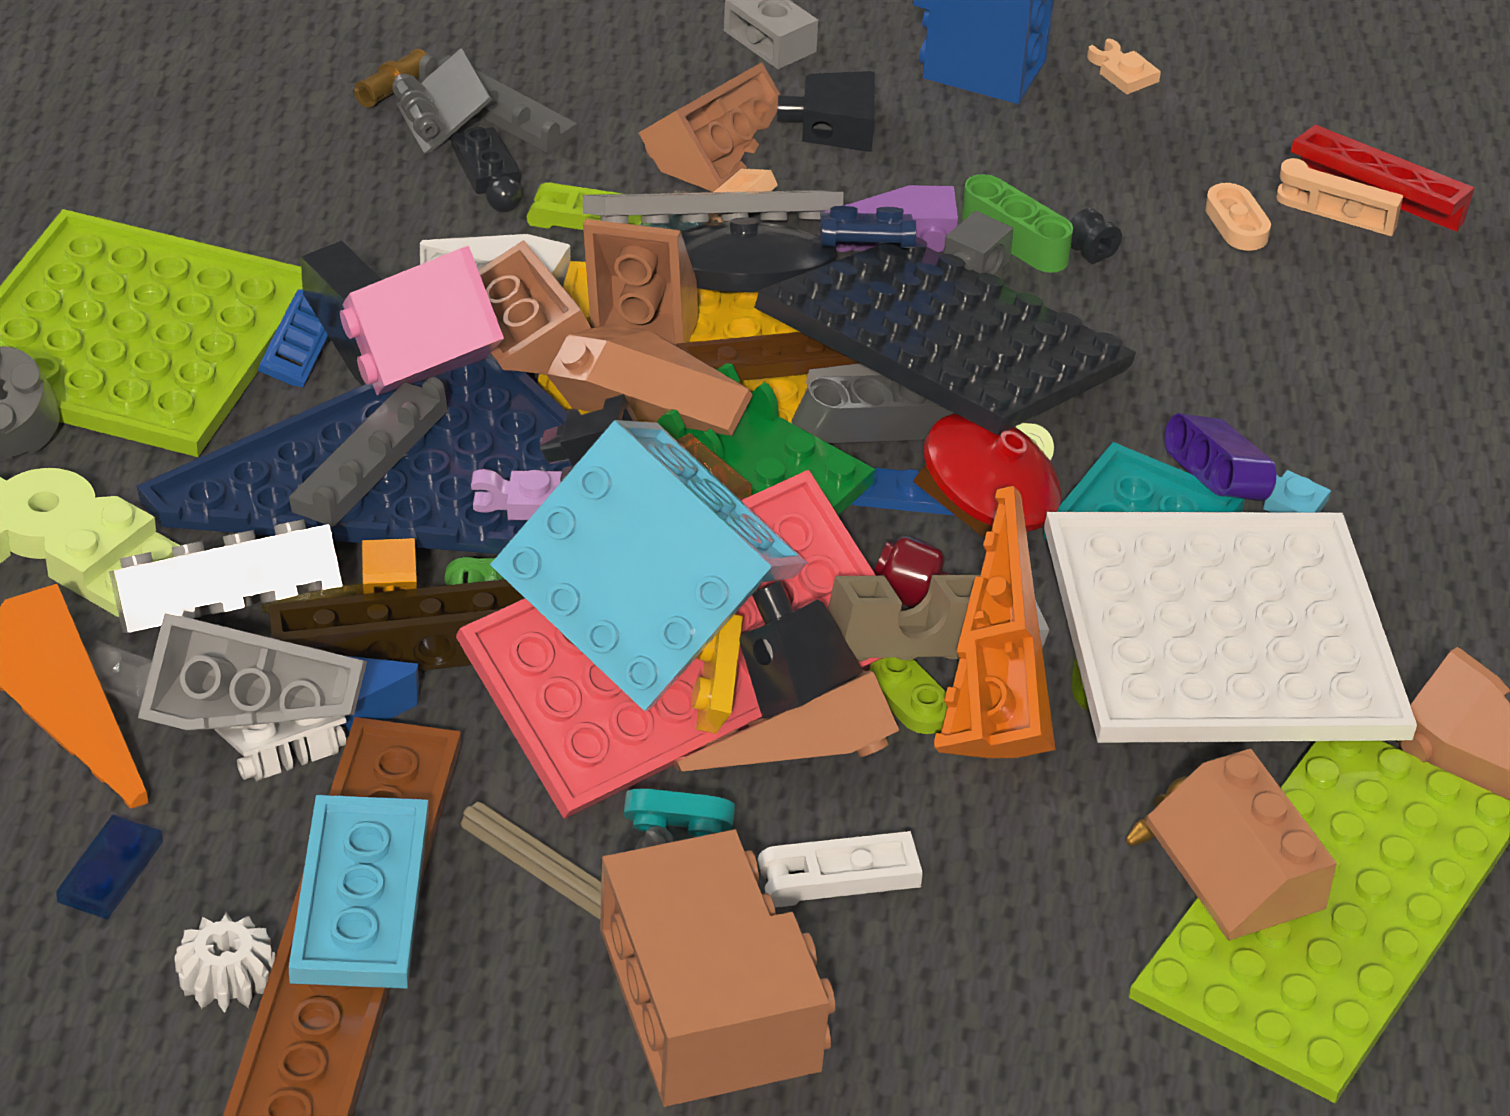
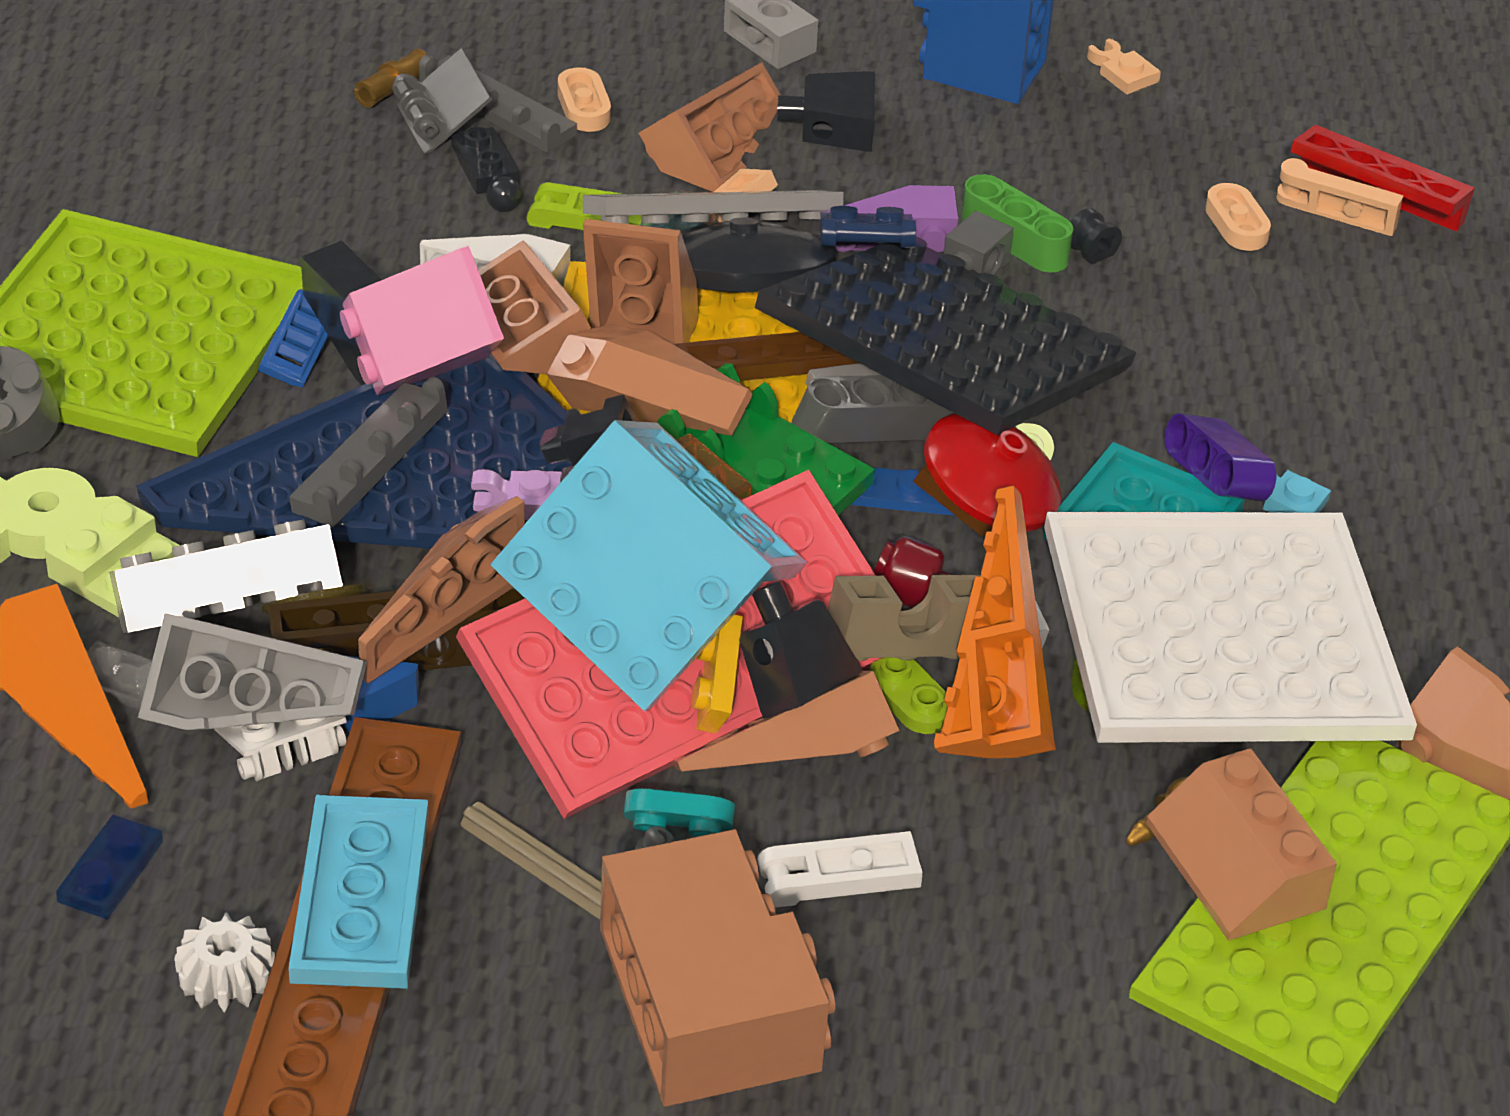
light orange slope [362,538,417,594] -> none
none -> nougat wedge [358,496,525,683]
none -> light nougat plate [558,68,611,132]

